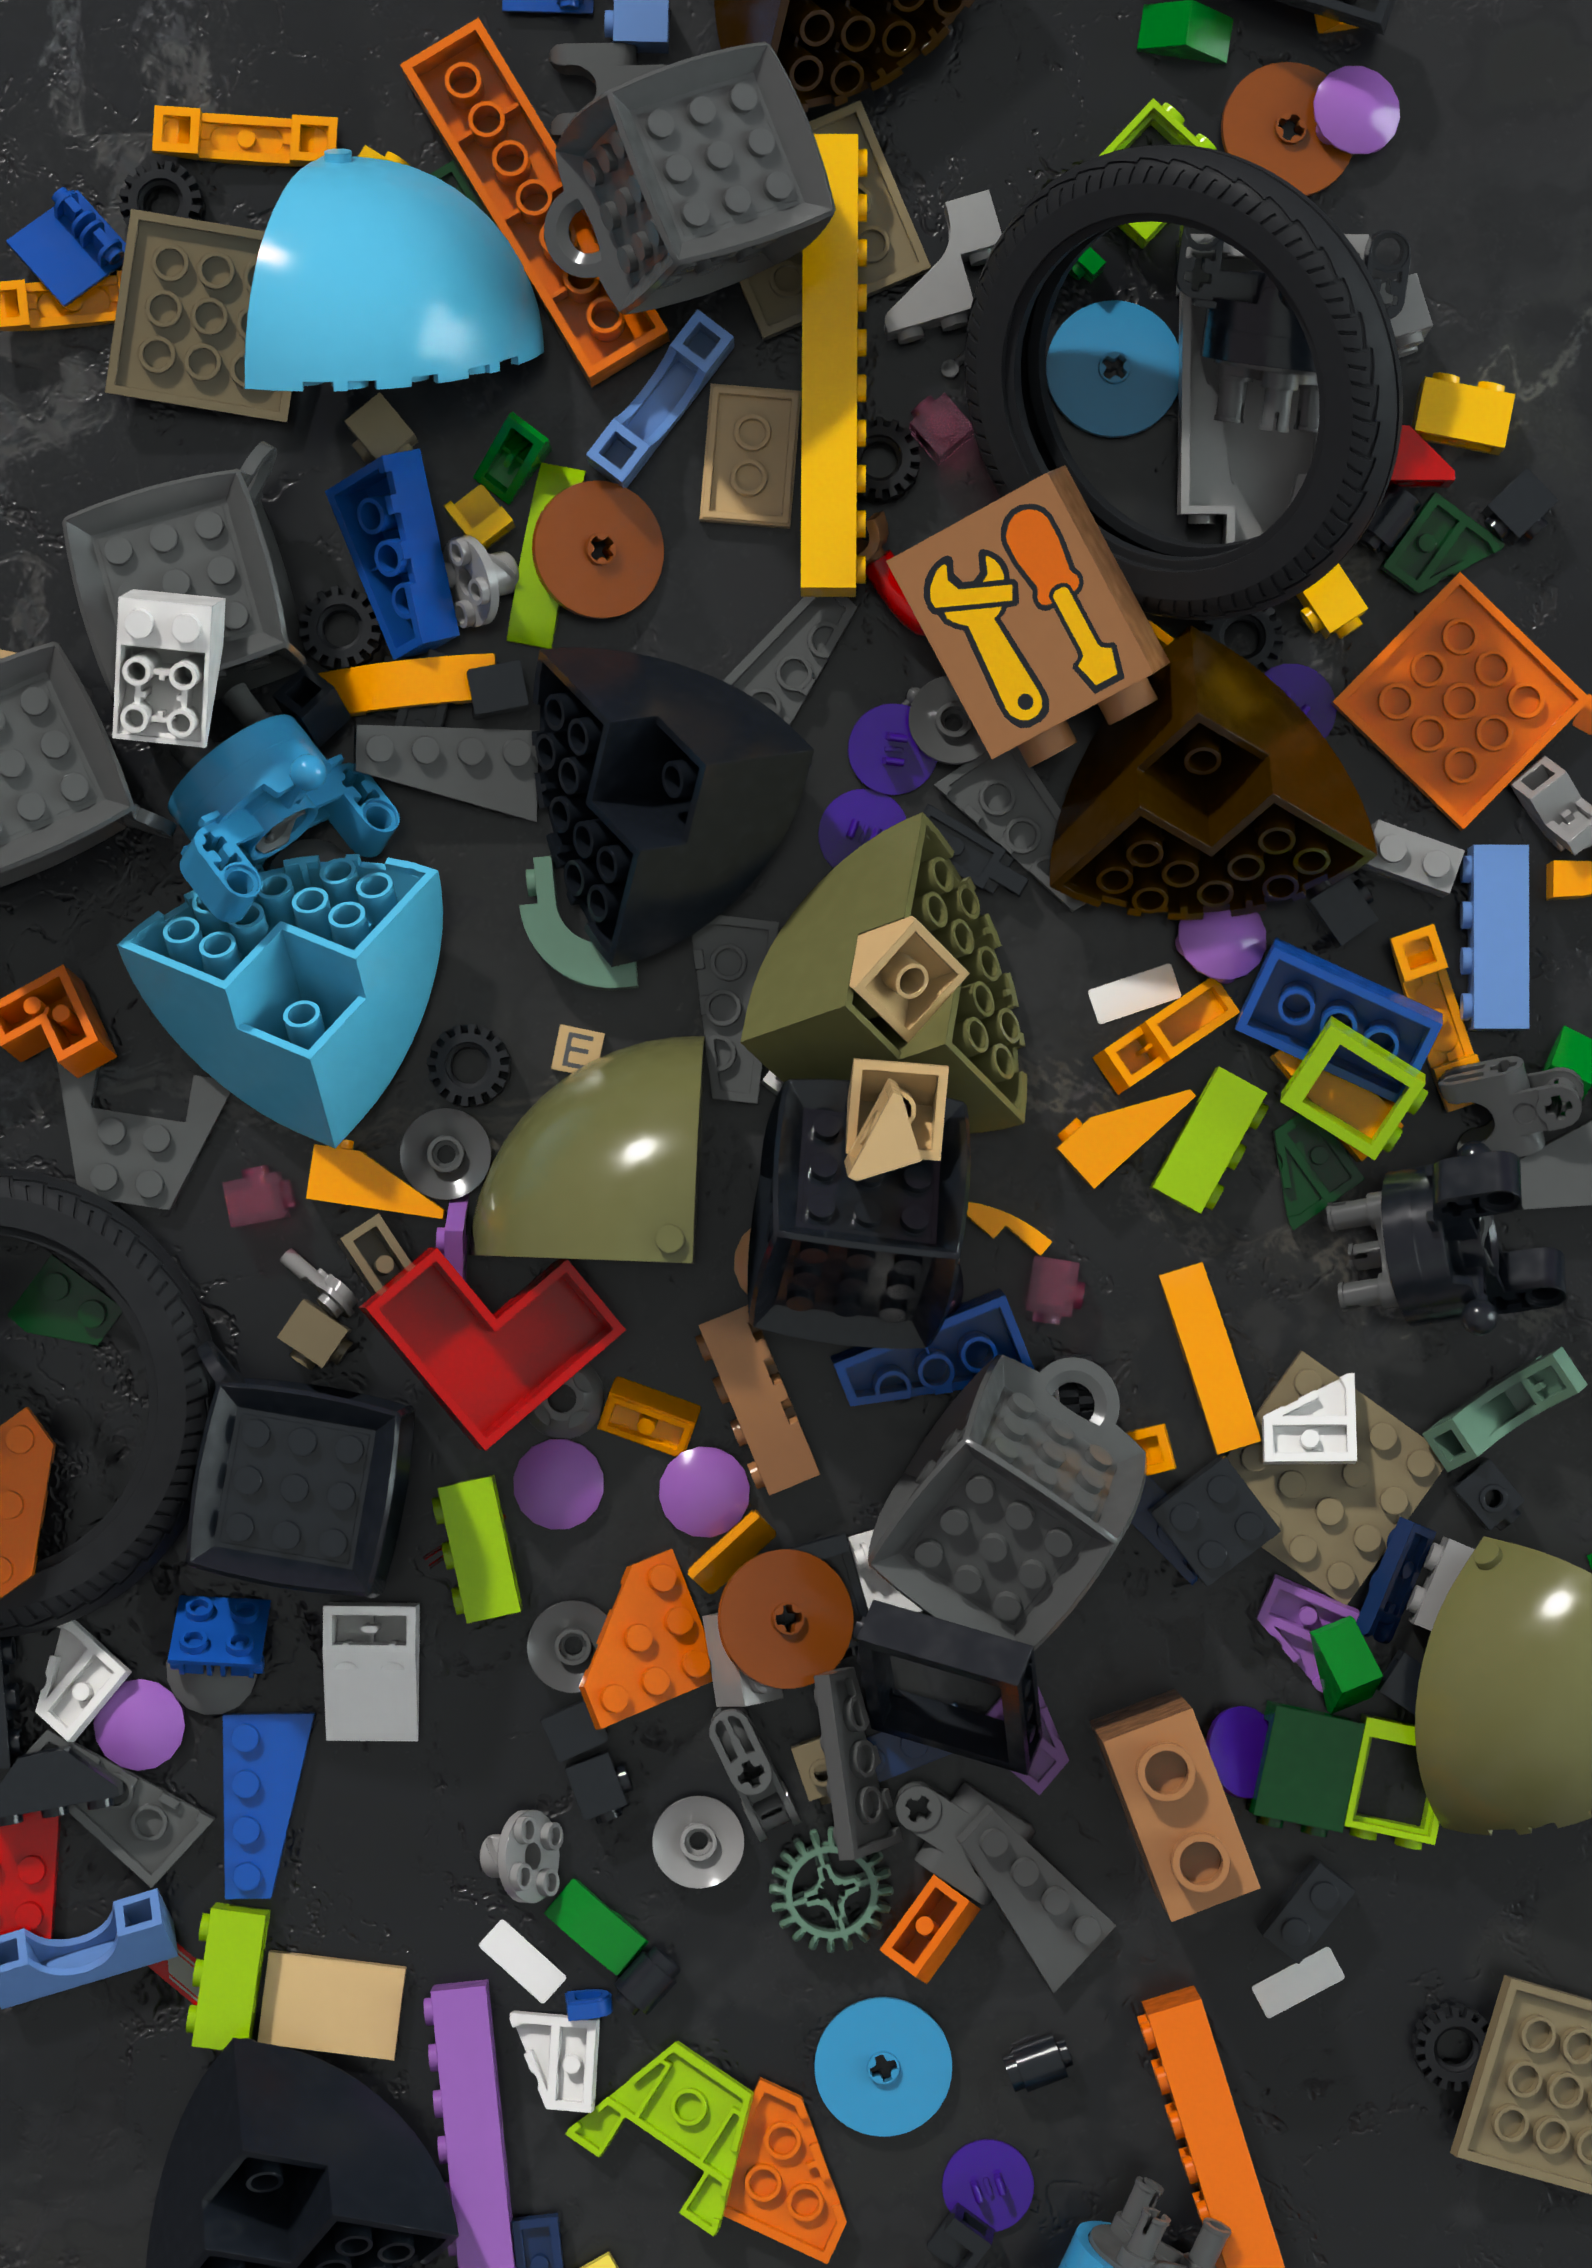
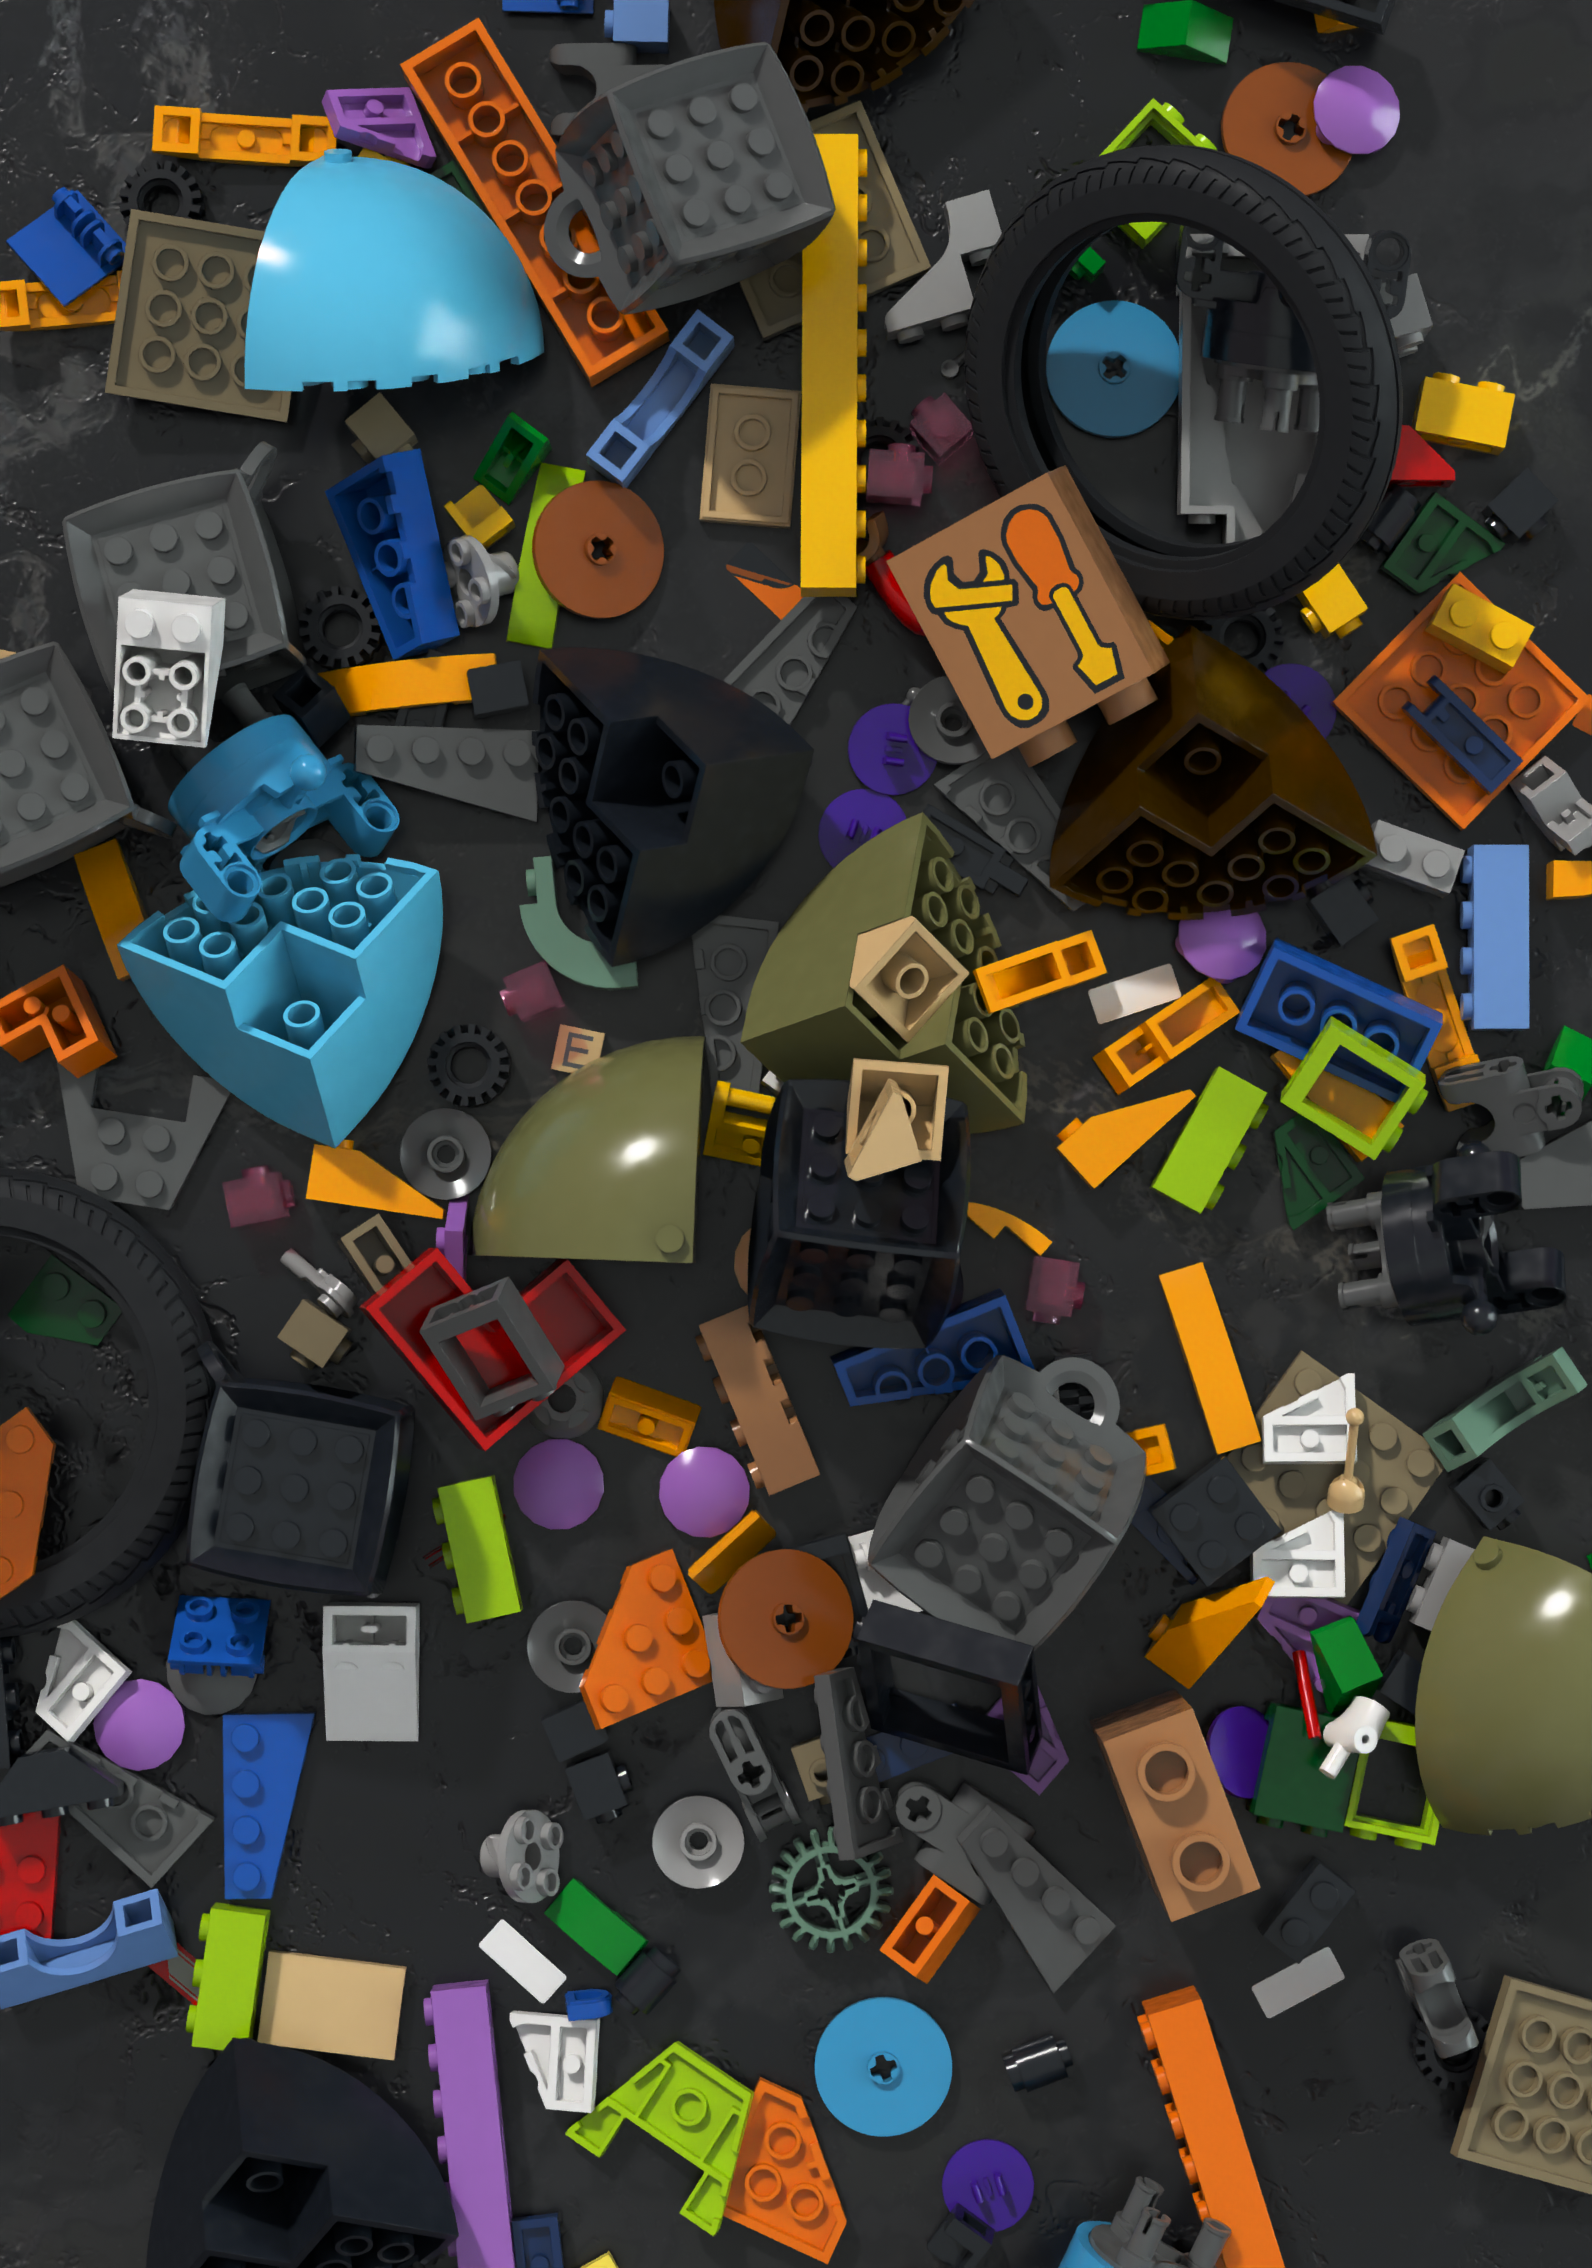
none -> light orange slope [74,838,149,981]
none -> medium lavender wing [322,87,437,168]
none -> dark grey window [419,1276,565,1421]
none -> clear pink brick [499,960,565,1023]
none -> yellow plate [703,1080,776,1167]
none -> sticker [726,542,803,620]
none -> clear pink brick [866,443,933,506]
none -> light orange slope [973,930,1107,1014]
none -> light orange slope [1145,1576,1275,1689]
none -> white wing [1250,1510,1345,1598]
none -> red piece [1292,1650,1322,1739]
none -> white piece [1319,1696,1390,1779]
none -> tan hinge [1327,1408,1365,1514]
none -> dark grey piece [1394,1938,1479,2059]
none -> dark blue hinge [1401,675,1523,795]
none -> yellow brick [1425,583,1535,674]

